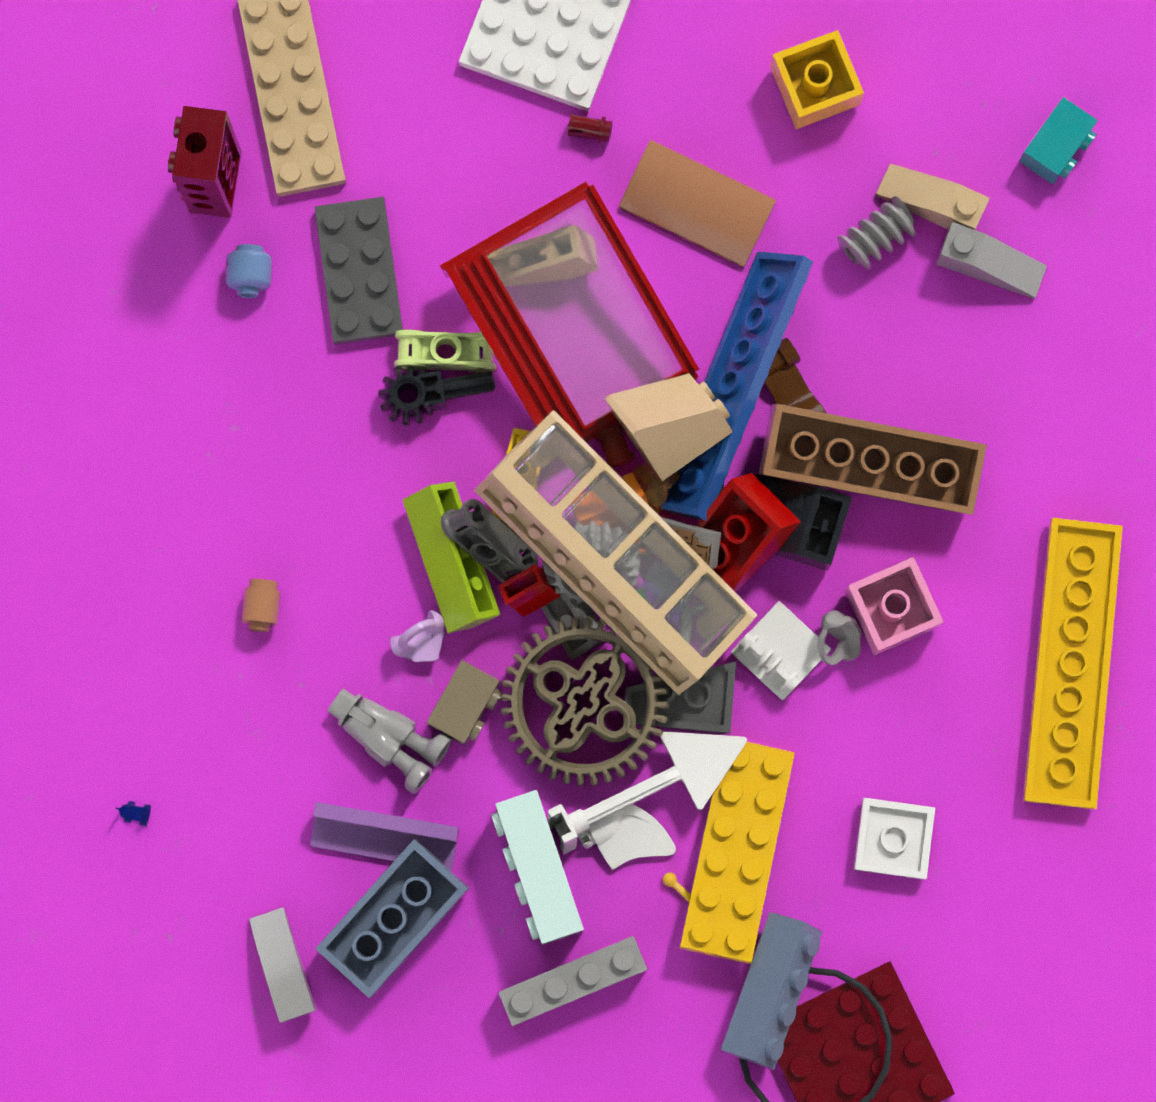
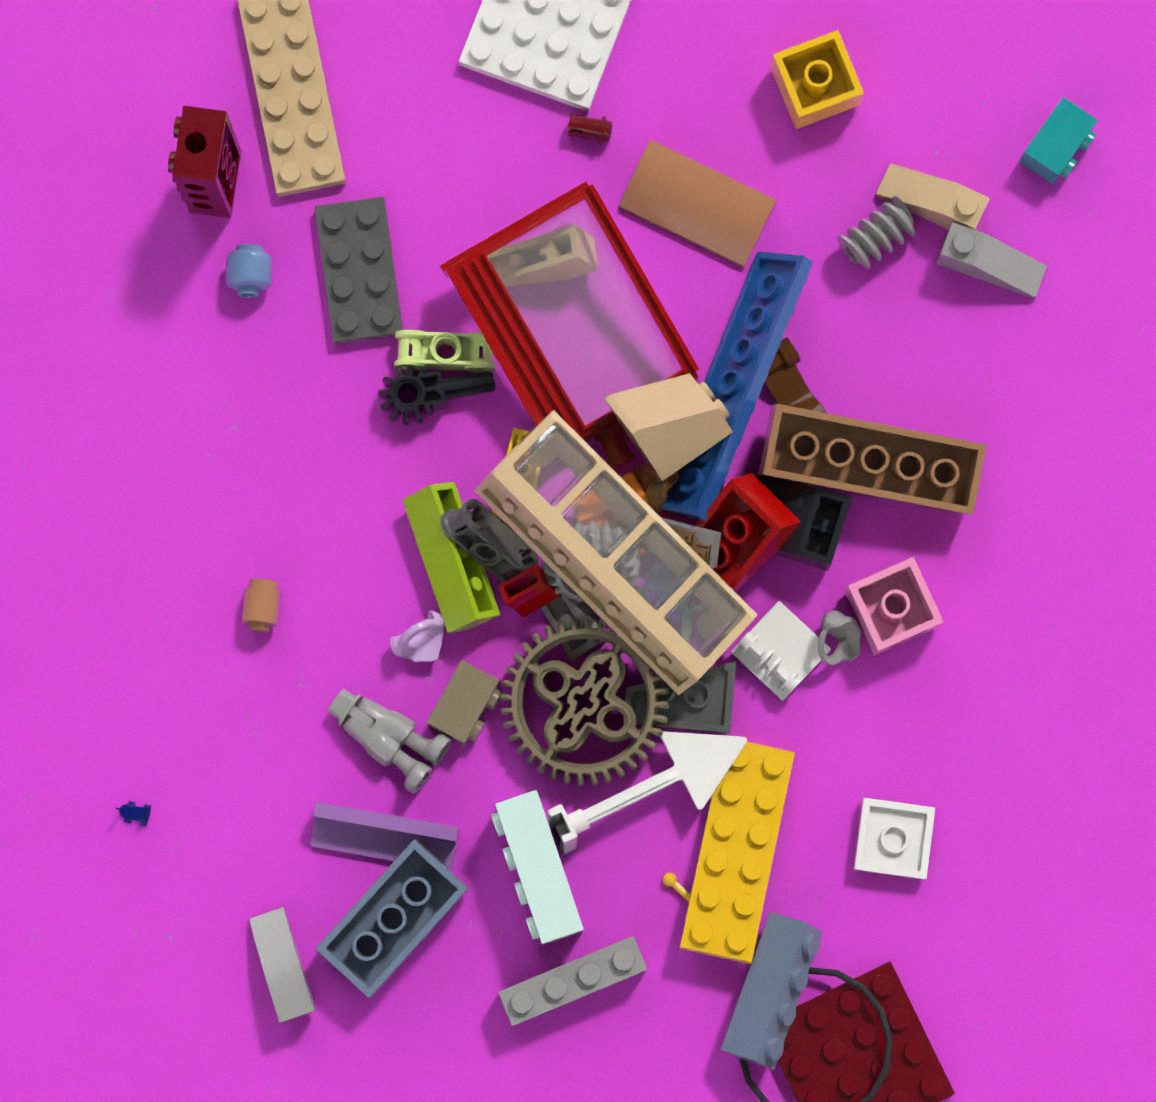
white arm [578,804,676,870] -> none
yellow plate [1023,518,1123,810] -> none

